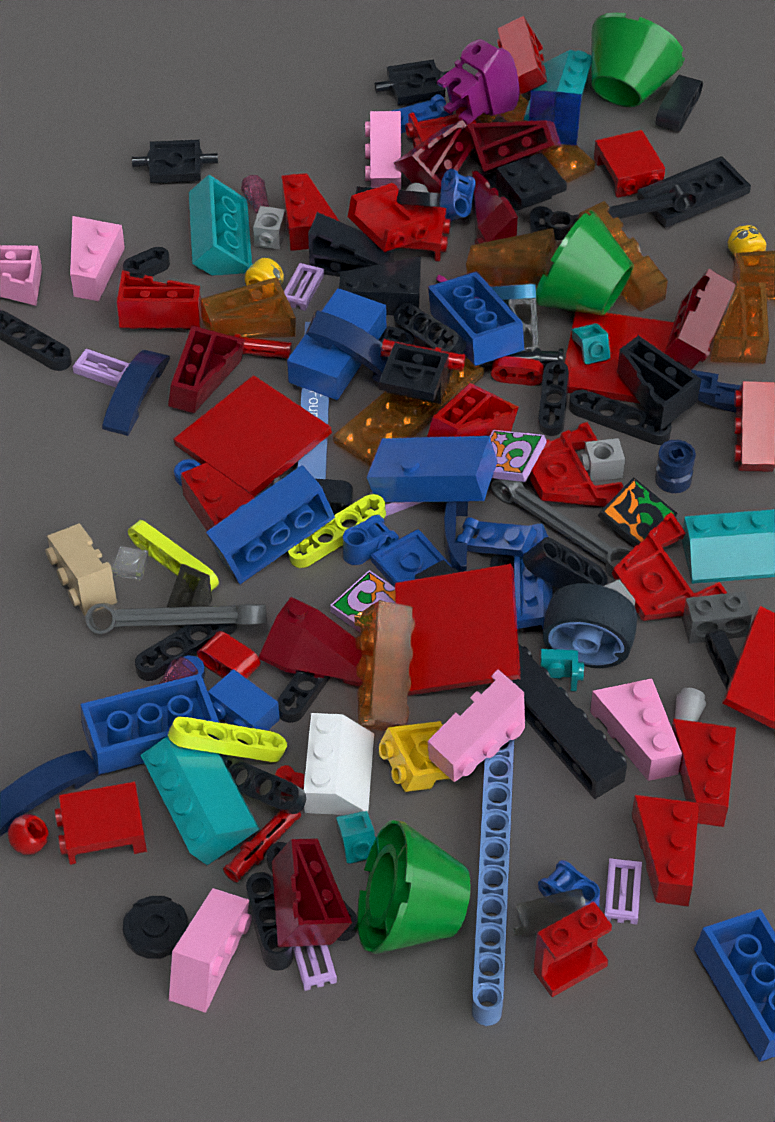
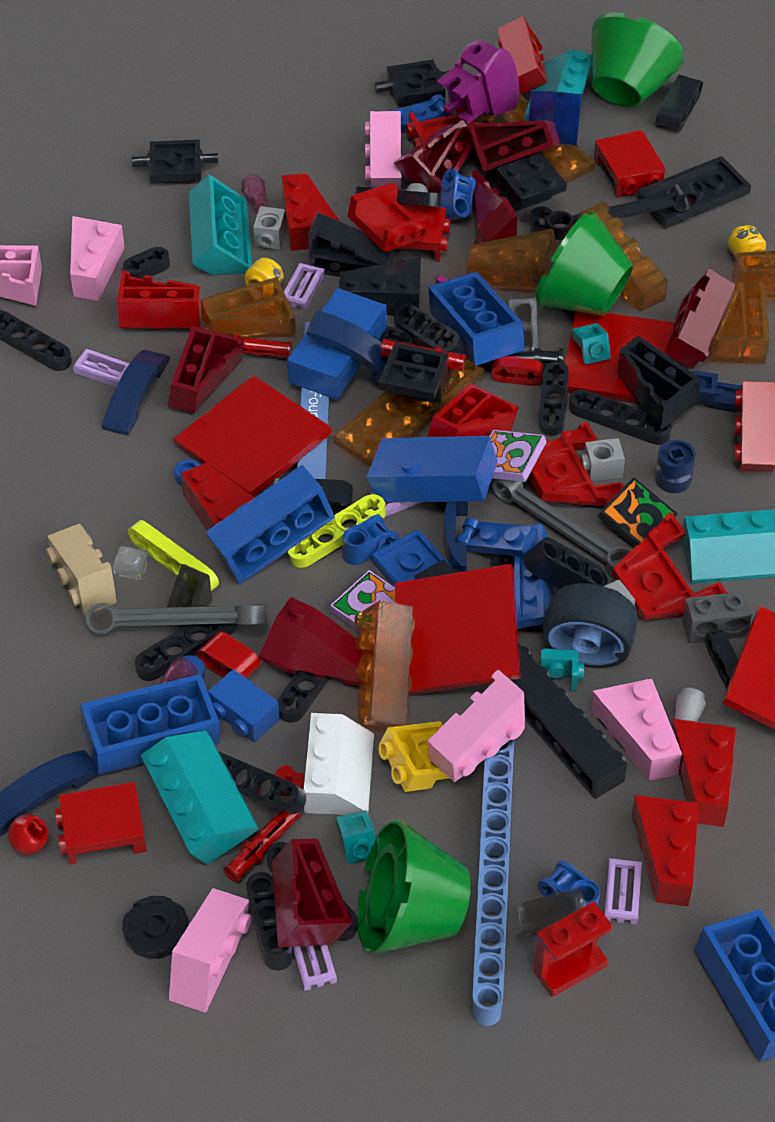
neon yellow beam [168,717,287,762] -> none
dark azure beam [491,284,536,300] -> none

